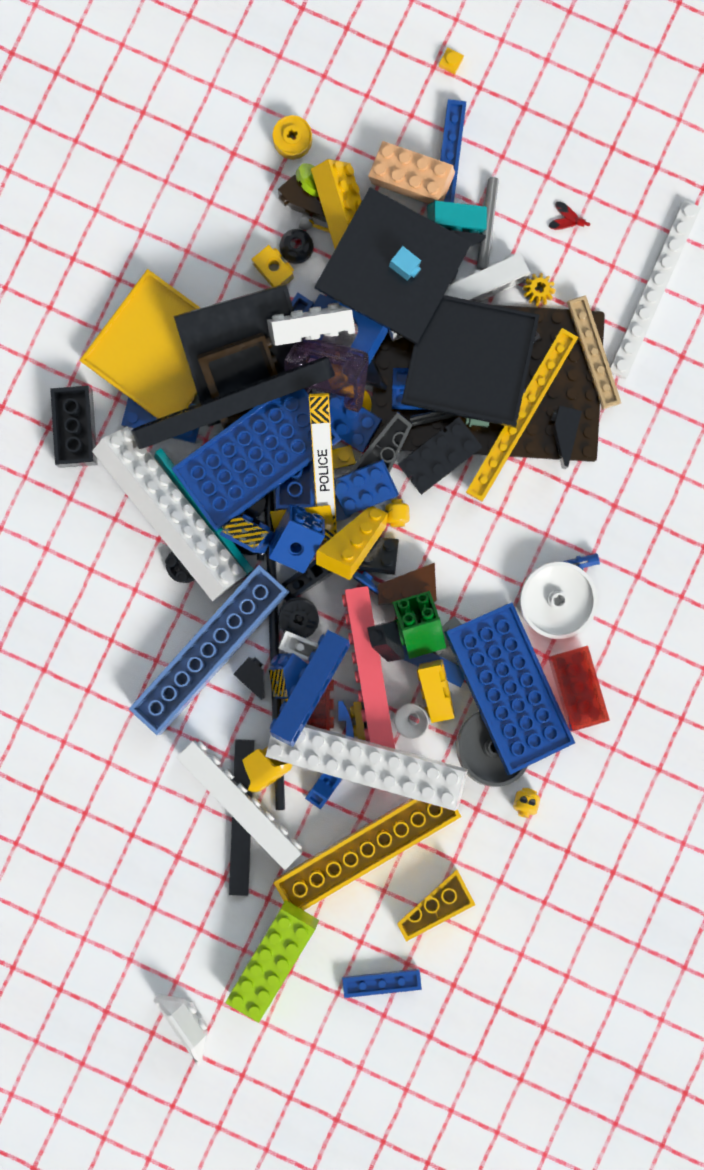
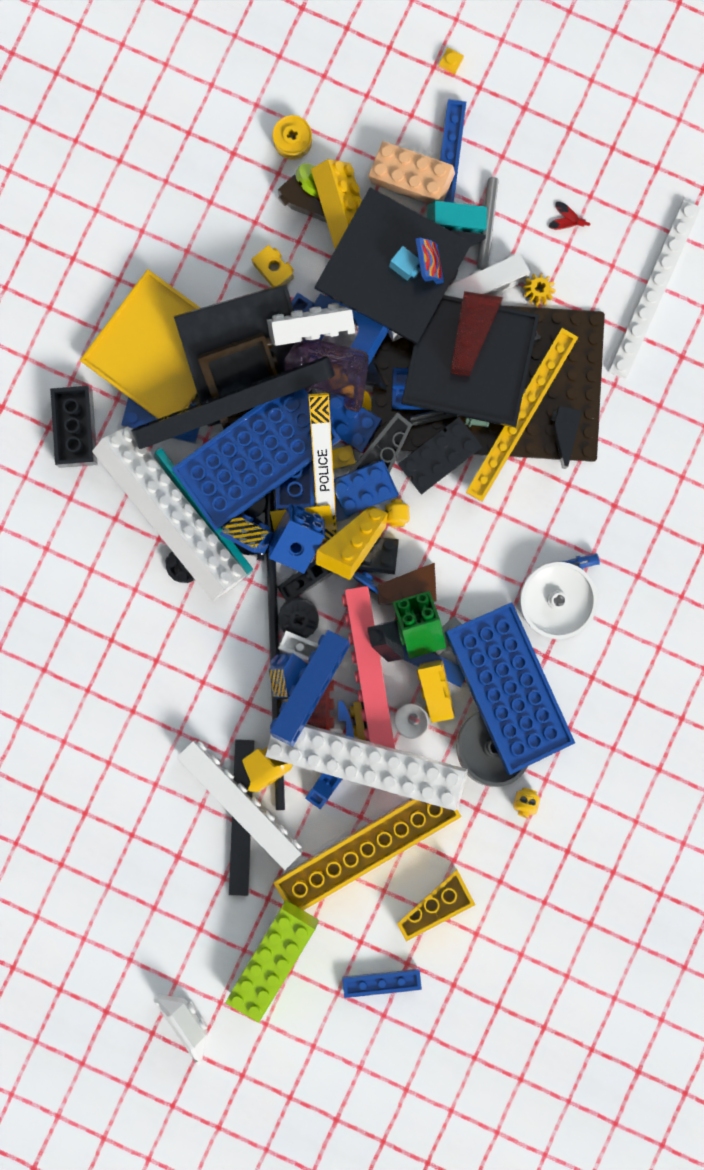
medium blue brick [129,565,290,735] -> none
black slope [234,657,265,700] -> none
black piece [279,229,314,264] -> none
light grey hinge [298,213,330,233] -> none
clear red brick [548,646,610,731] -> none
tan tile [567,295,621,410] -> none
none -> slope [416,238,444,284]
none -> clear red wedge [451,291,503,376]

